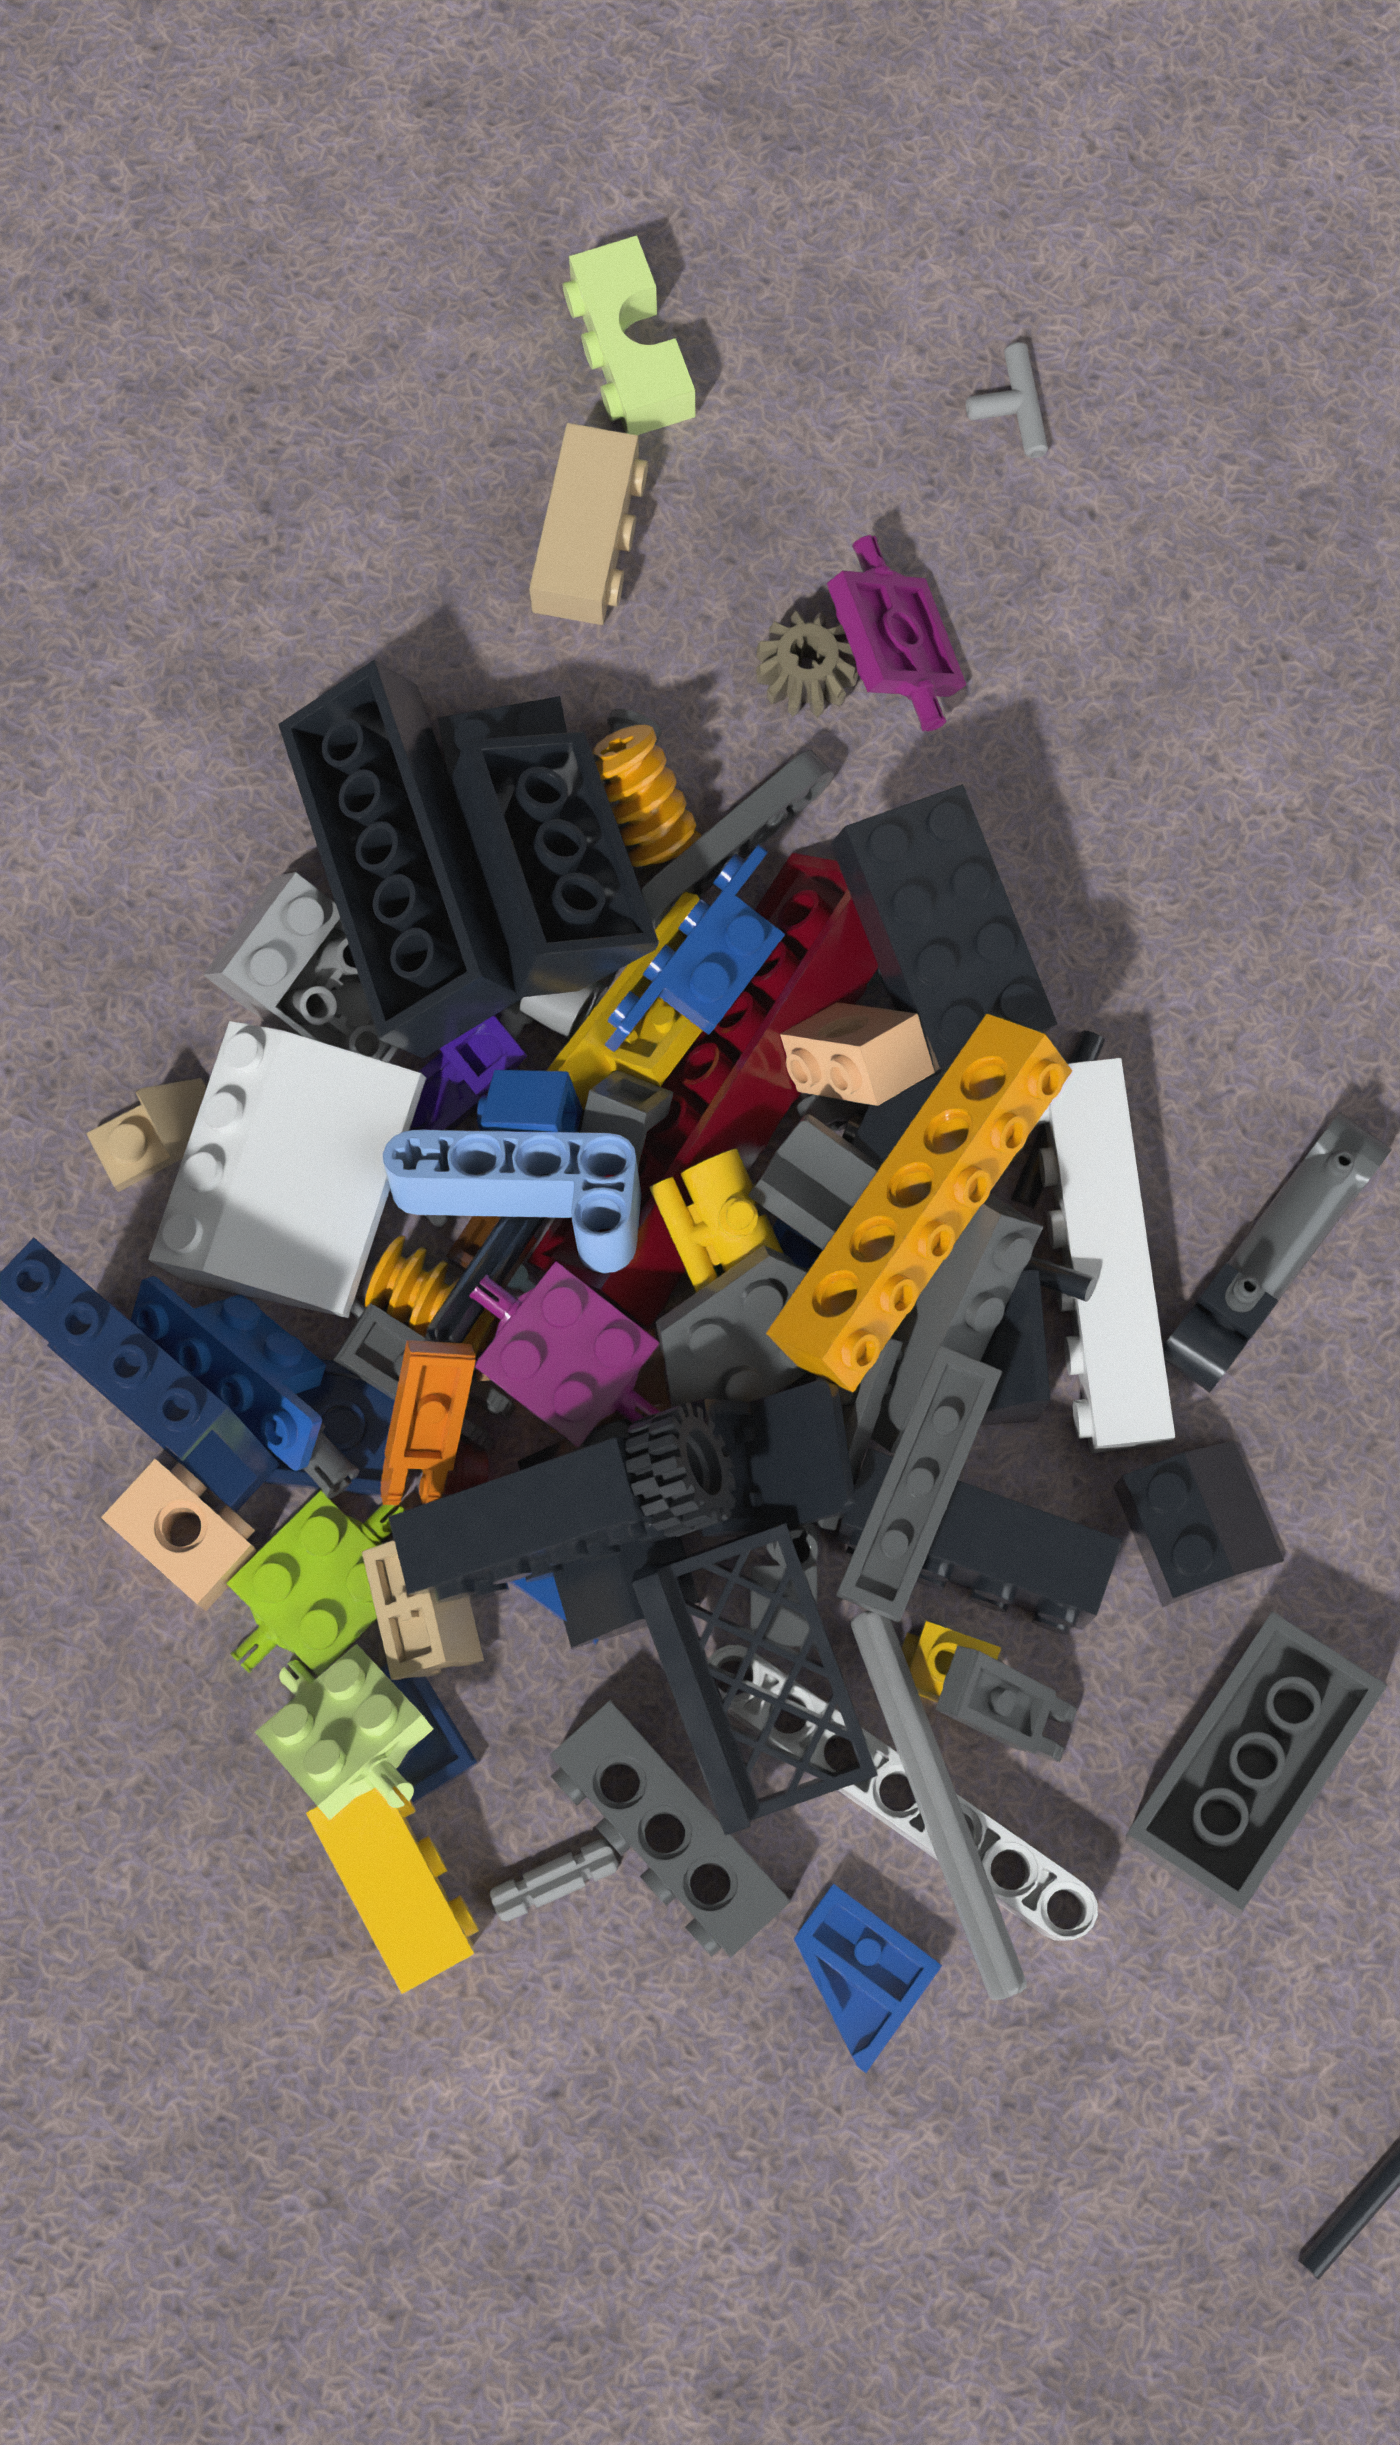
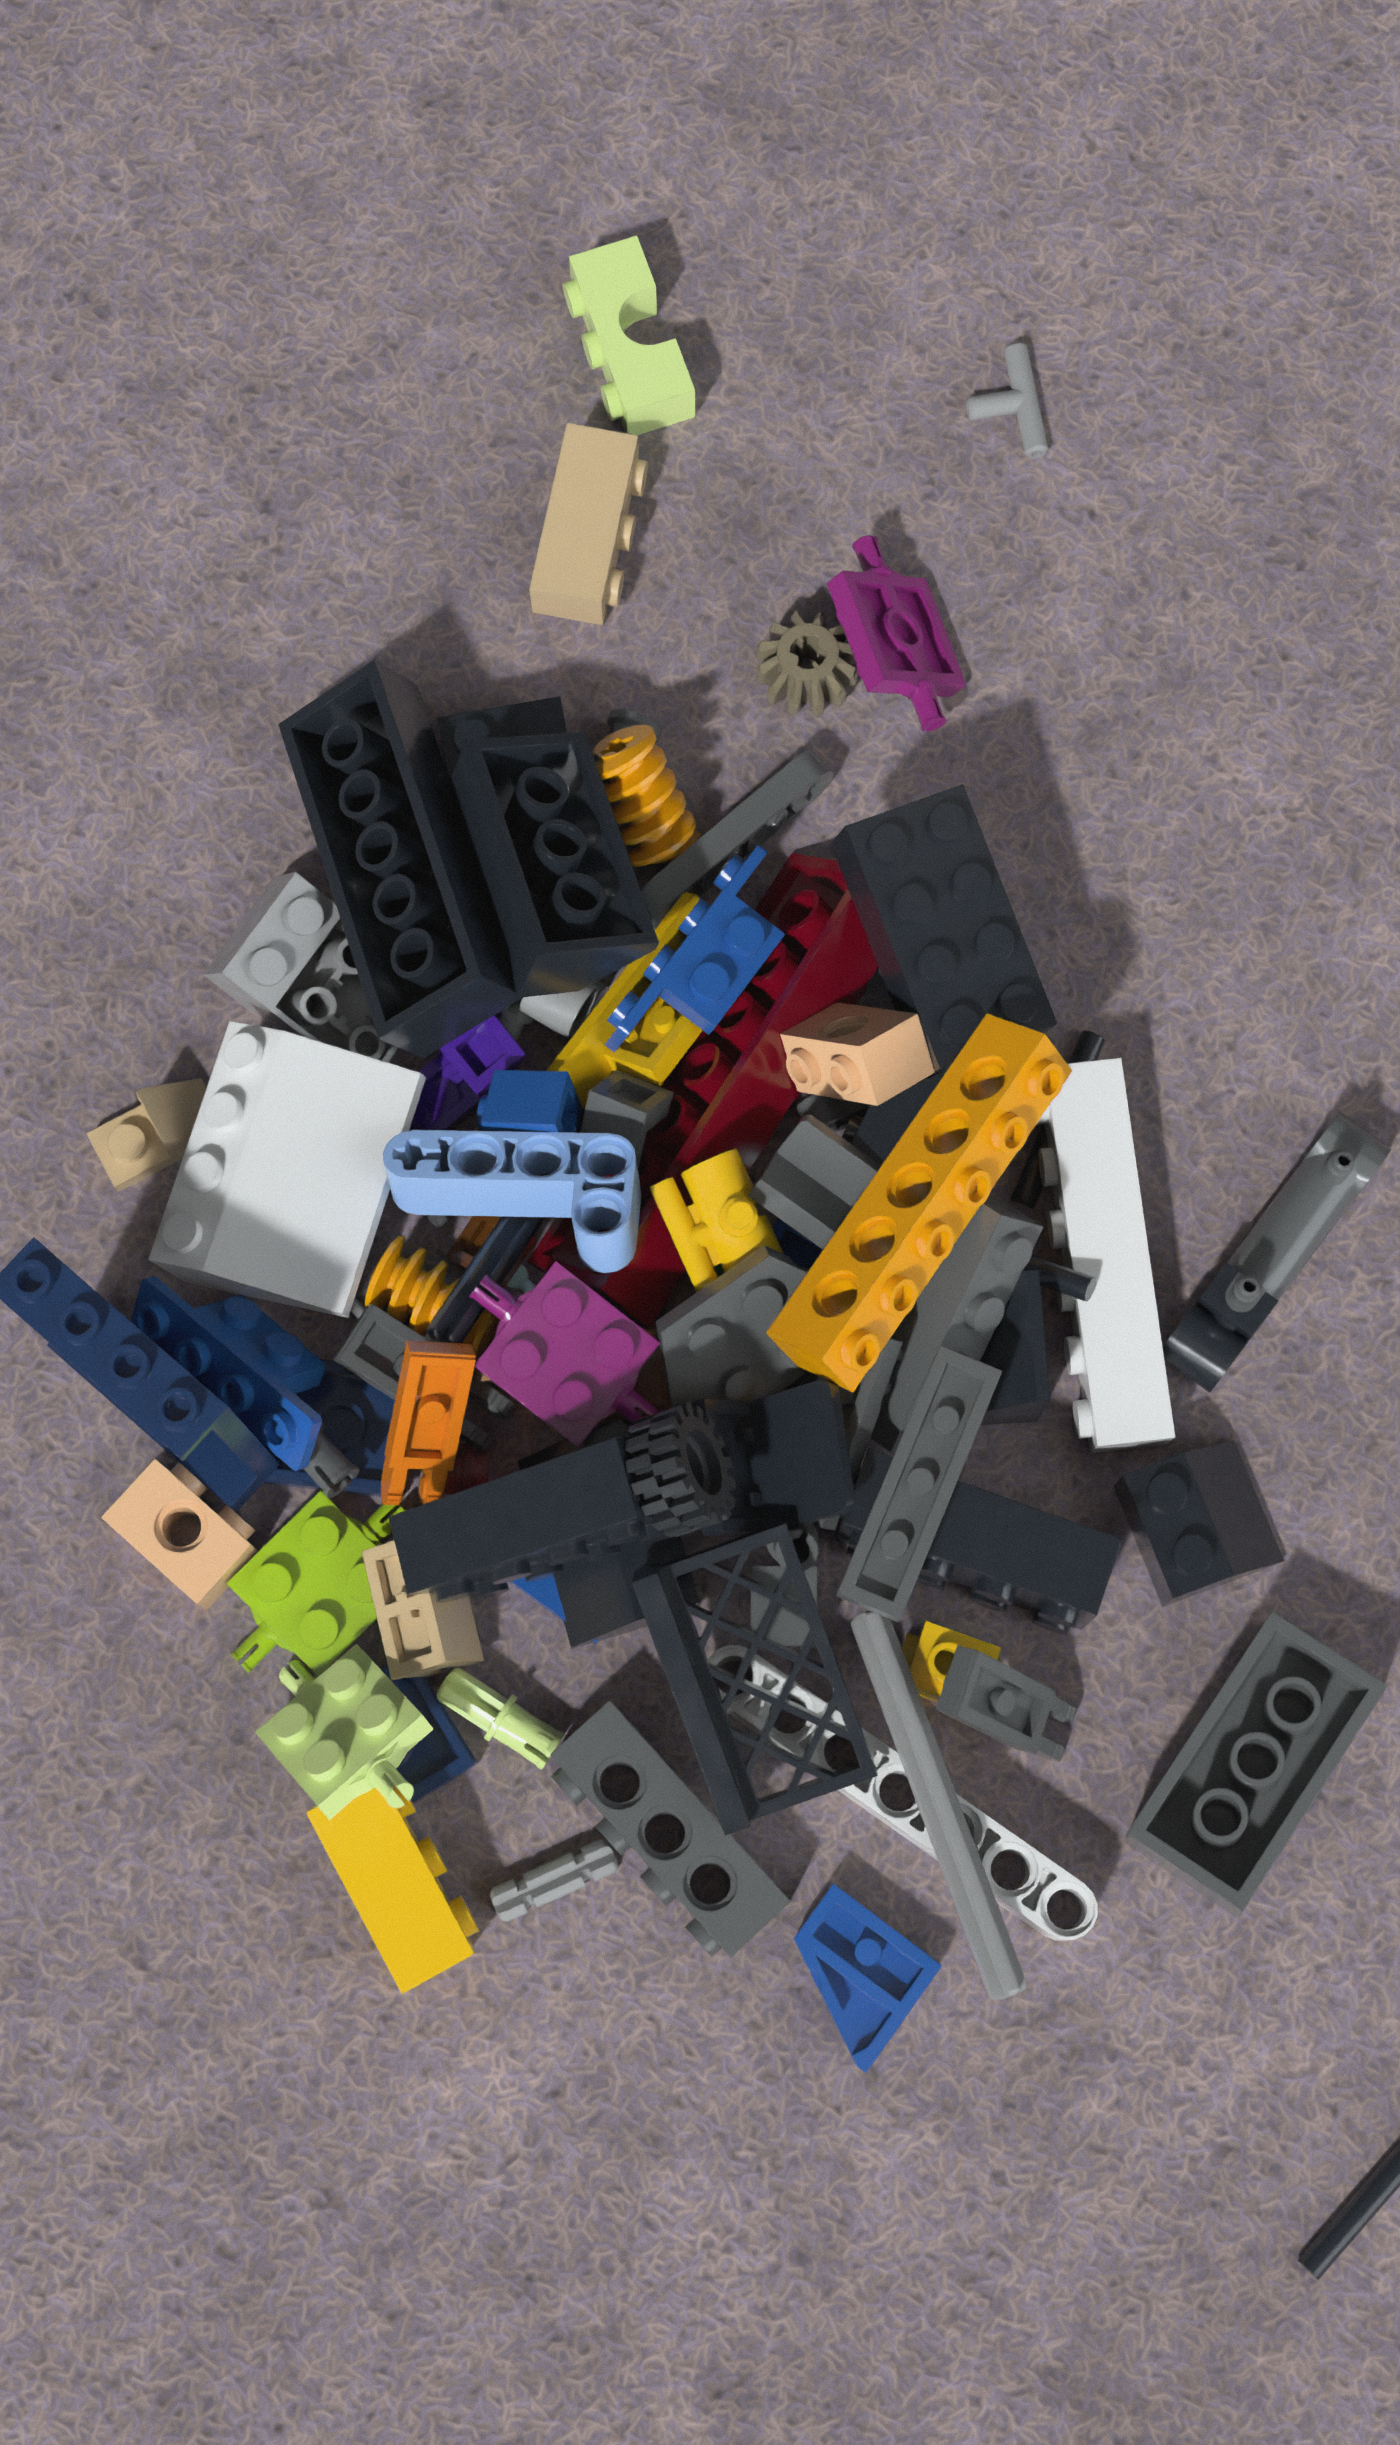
none -> yellowish green axle [437,1668,565,1770]

